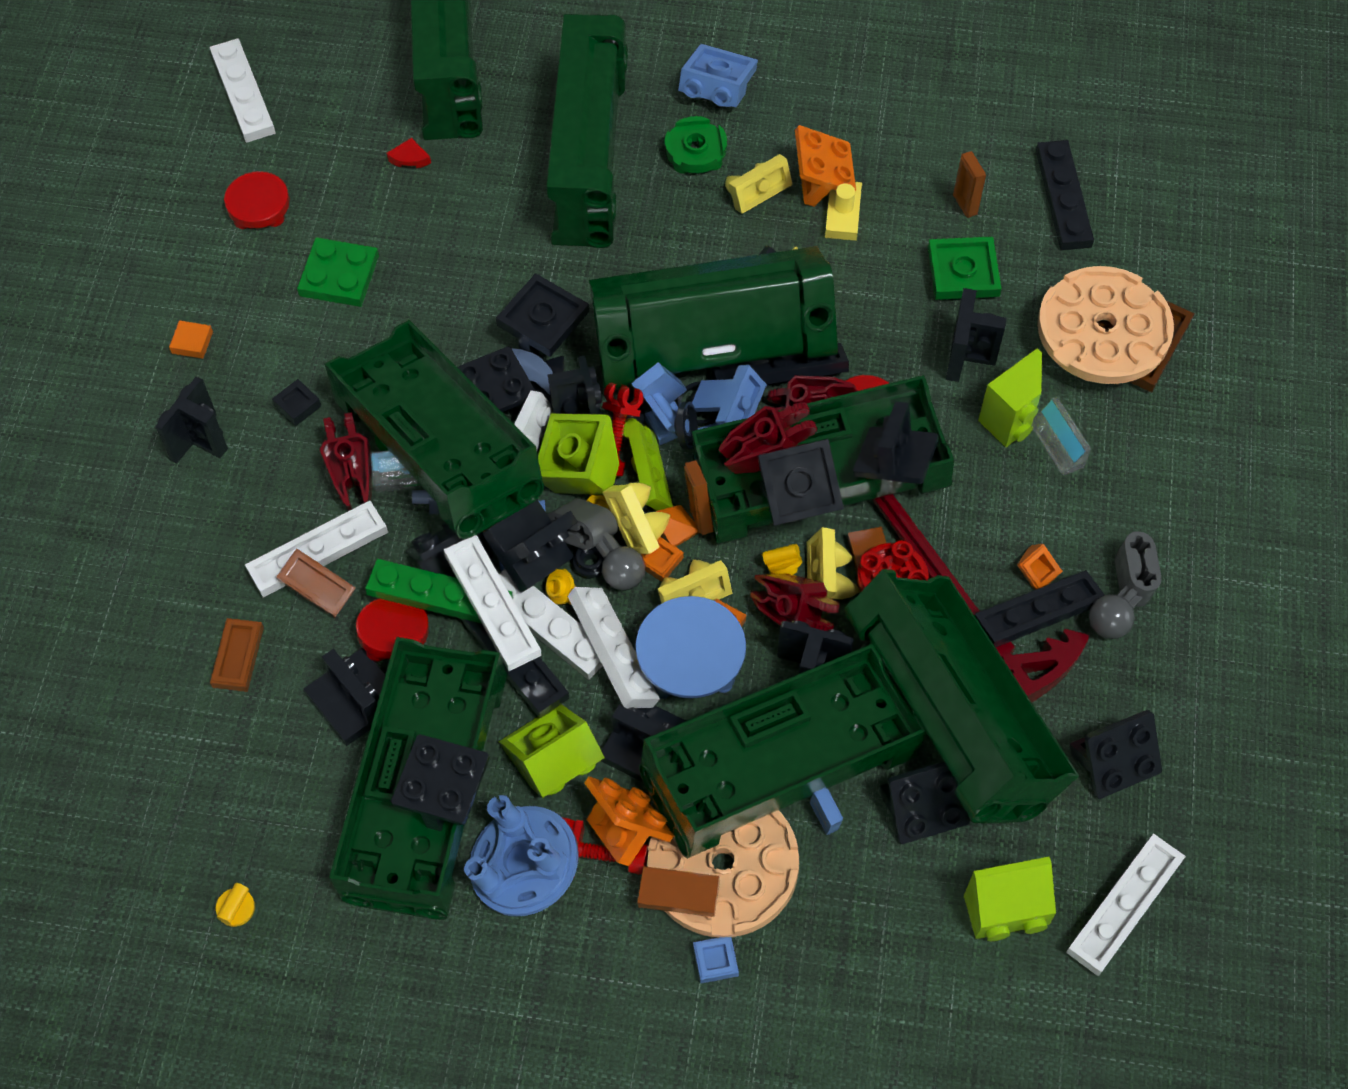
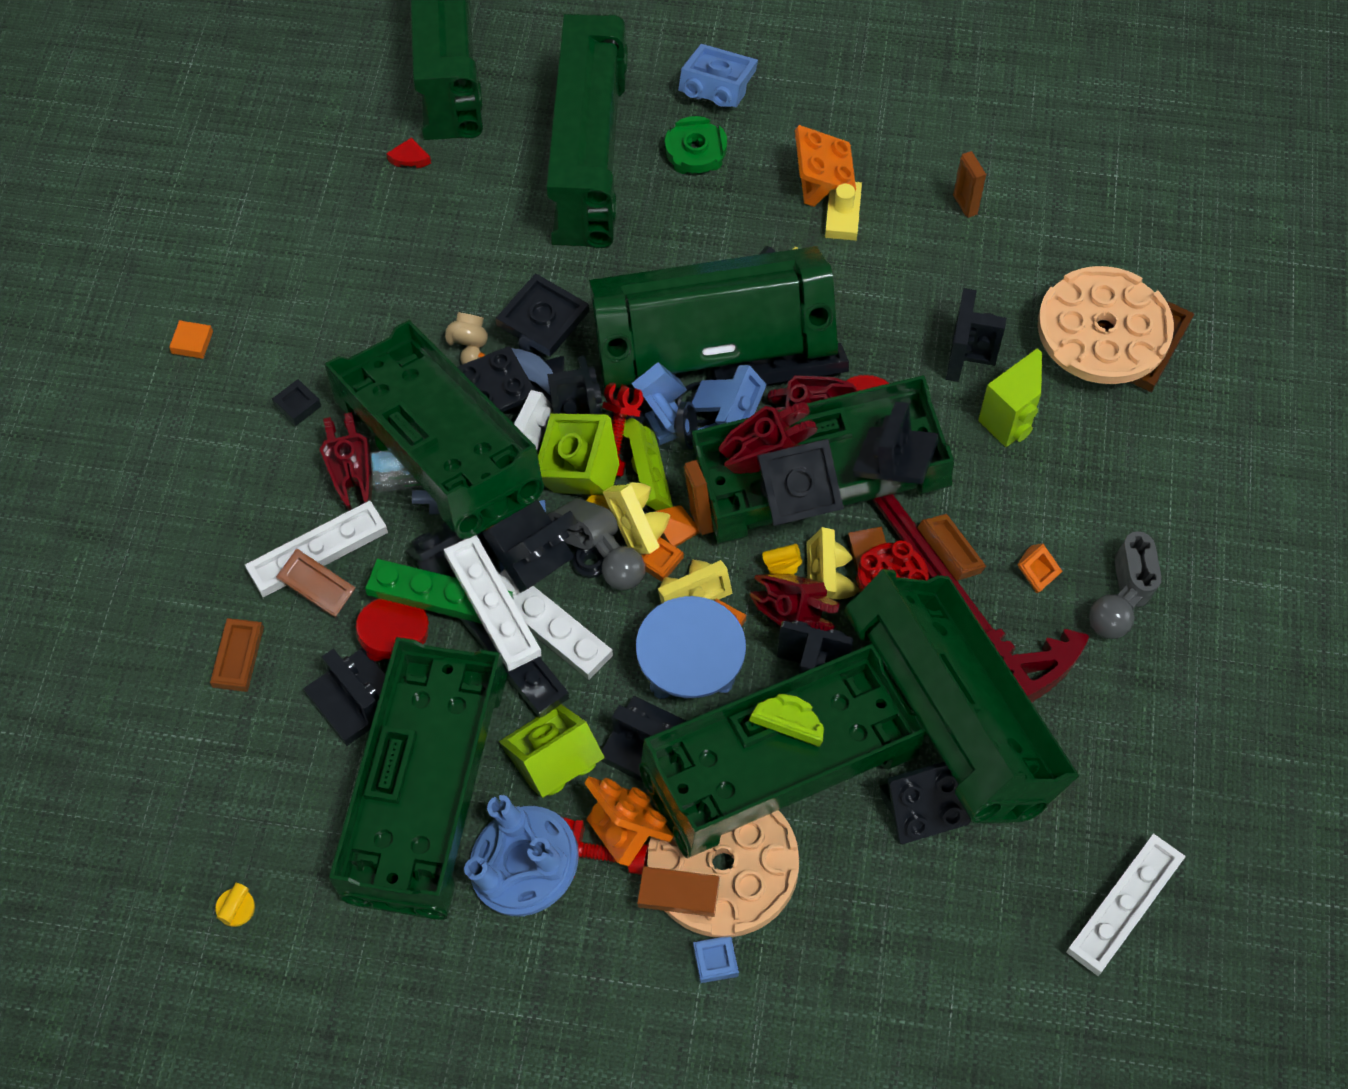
black bracket [156,376,228,463] -> none
white plate [210,38,276,143] -> none
red tile [224,171,290,229] -> none
green plate [297,237,379,307] -> none
black bracket [391,734,490,831] -> none
yellow plate [546,569,576,605] -> none
white plate [568,587,660,709] -> none
light yellow tile [725,154,793,214] -> none
medium blue tile [810,787,843,835] -> none
green plate [928,237,1002,300] -> none
lime slope [964,857,1056,941] -> none
black plate [974,570,1105,648] -> none
clear slope [1032,397,1091,475] -> none
black plate [1036,140,1094,251] -> none
black bracket [1070,710,1162,799] -> none
none -> tan animal [445,312,488,365]
none -> lime tile [749,694,824,747]
none -> dark orange tile [917,514,986,581]

